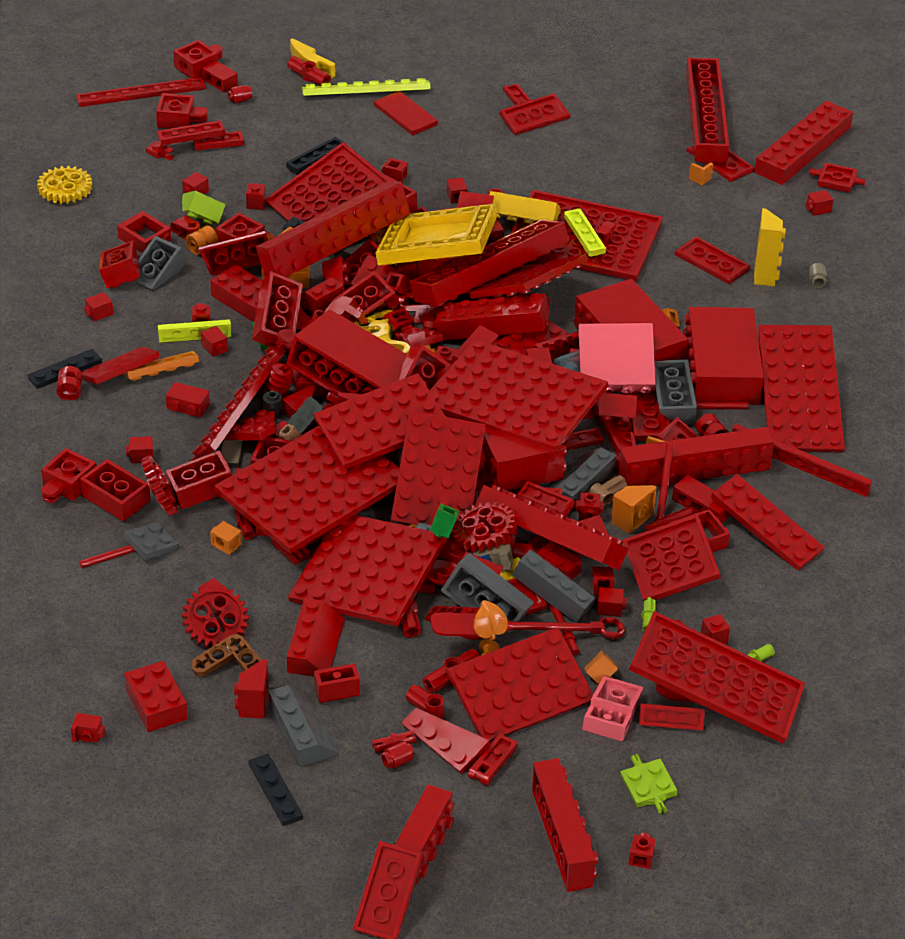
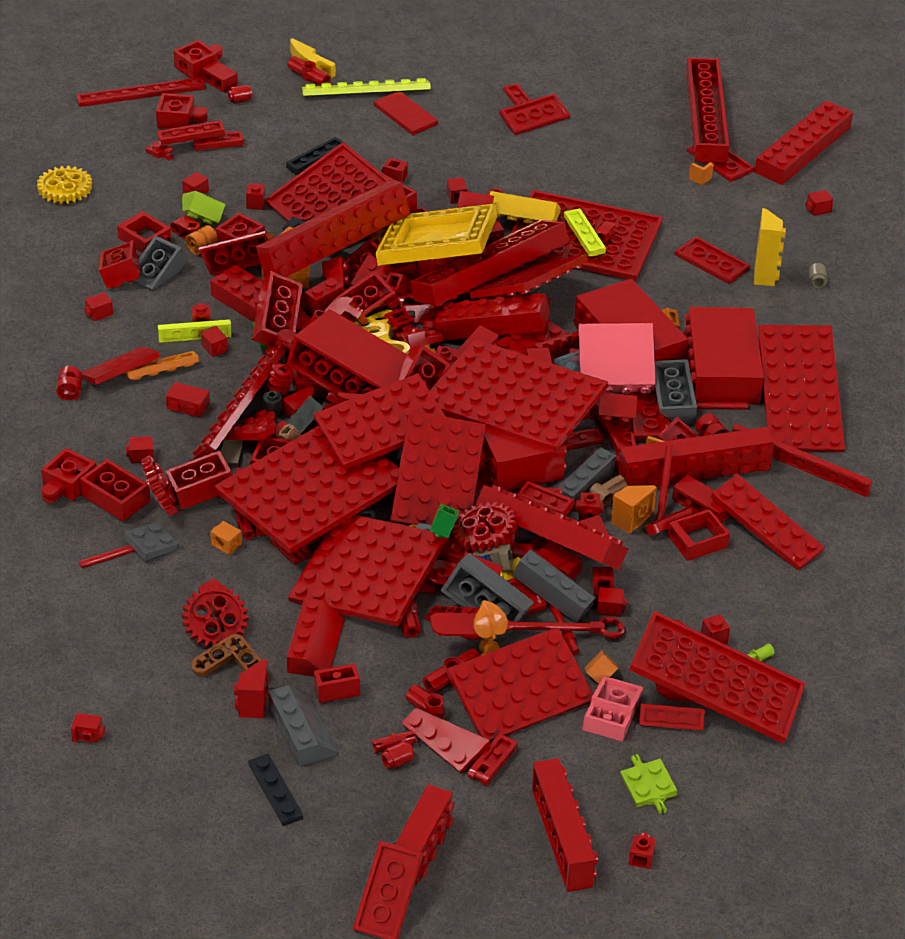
black plate [28,349,102,389] -> none
red brick [124,660,188,732] -> none
red plate [623,514,721,601] -> none
lime axle [641,597,656,632] -> none
red plate [809,163,866,193] -> none

